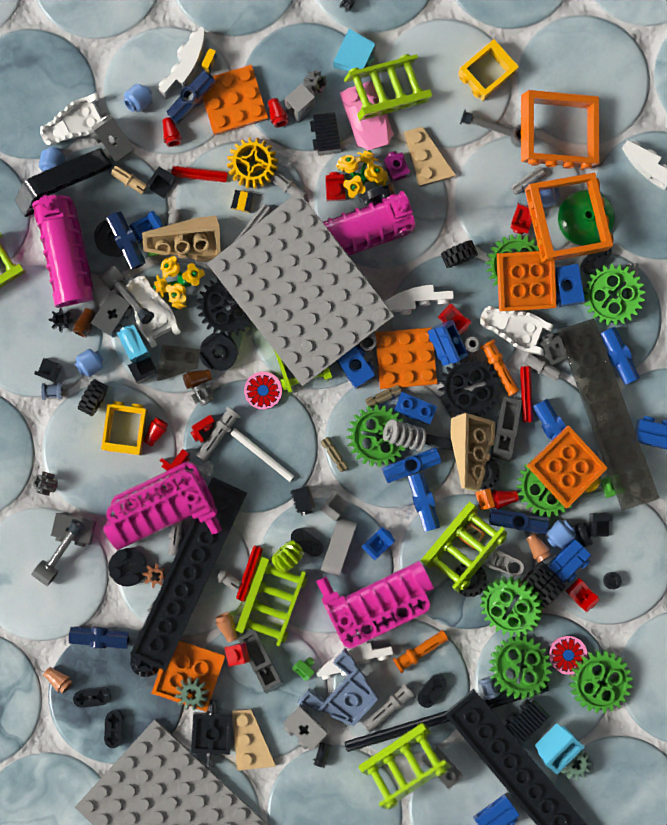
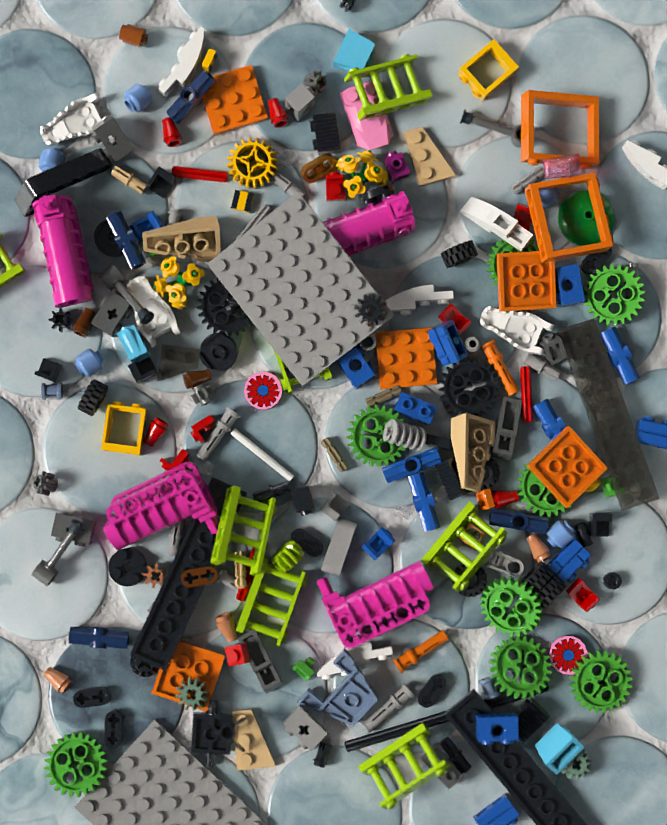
none -> bright green gear [44,732,108,797]
none -> dark orange brick [119,24,148,48]
none -> reddish brown beam [181,567,218,588]
none -> lime fence [210,485,277,575]
none -> black plant [216,717,246,752]
none -> tan axle [235,551,247,589]
none -> black axle [252,481,291,502]
none -> pearl gold plate [300,153,337,183]
none -> black gear [354,293,388,327]
none -> black brick [435,457,472,500]
none -> black axle [440,737,472,774]
none -> white slope [460,197,533,252]
none -> blue brick [476,713,518,745]
none -> clear pink slope [542,153,581,179]

